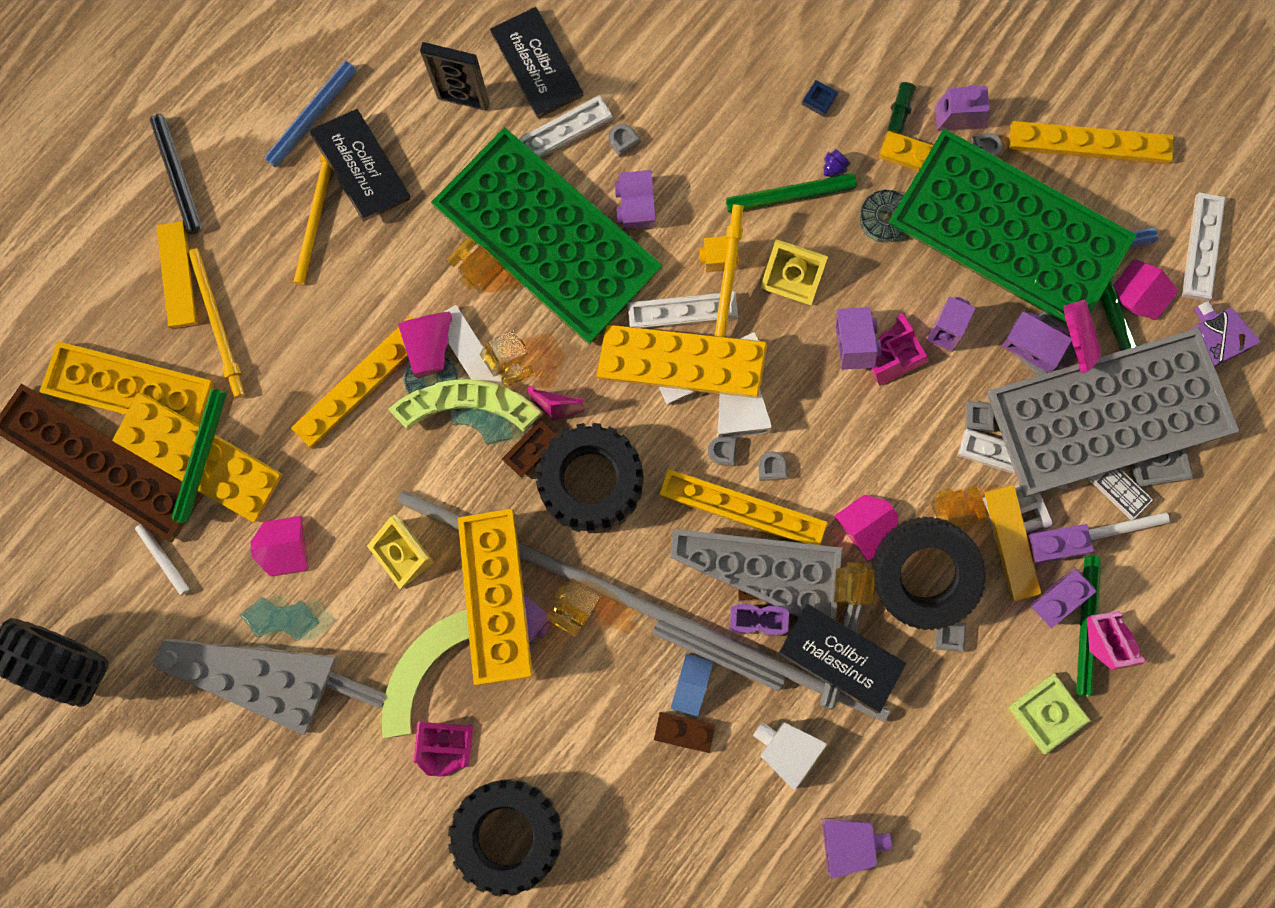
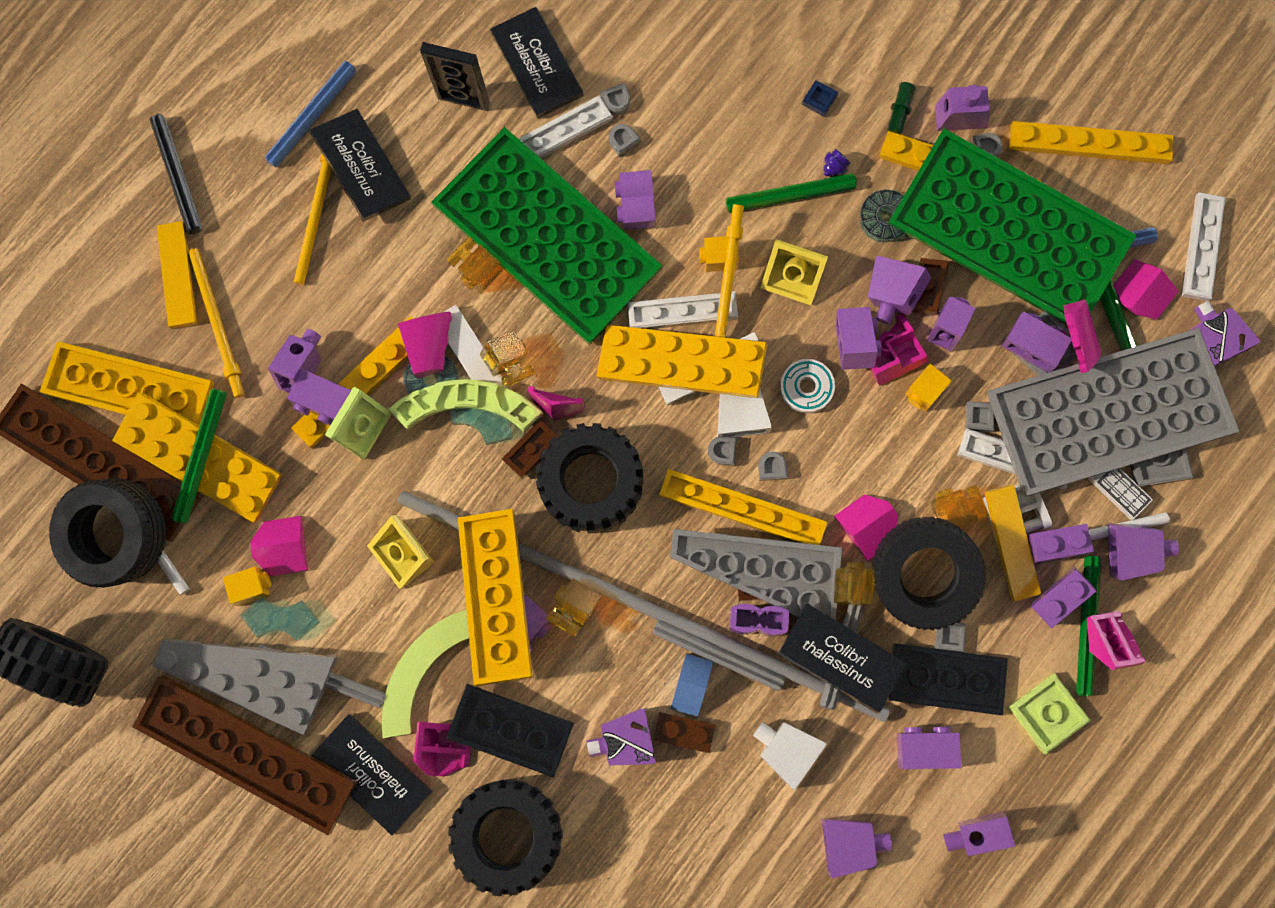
none -> black tyre [49,478,166,588]
none -> reddish brown plate [132,675,358,835]
none -> yellow brick [222,567,271,606]
none -> medium lavender torso [268,329,321,393]
none -> medium lavender brick [287,369,351,426]
none -> black tile [311,714,433,836]
none -> yellowish green tile [325,387,392,460]
none -> black tile [446,683,574,778]
none -> medium lavender torso [587,708,656,766]
none -> light grey tile [600,83,630,115]
none -> white tile [780,359,835,414]
none -> medium lavender torso [868,256,931,325]
none -> black tile [887,643,1008,716]
none -> medium lavender brick [897,727,961,769]
none -> yellow brick [905,364,952,411]
none -> reddish brown plate [912,258,949,316]
none -> medium lavender torso [943,811,1015,856]
none -> medium lavender torso [1108,523,1179,580]

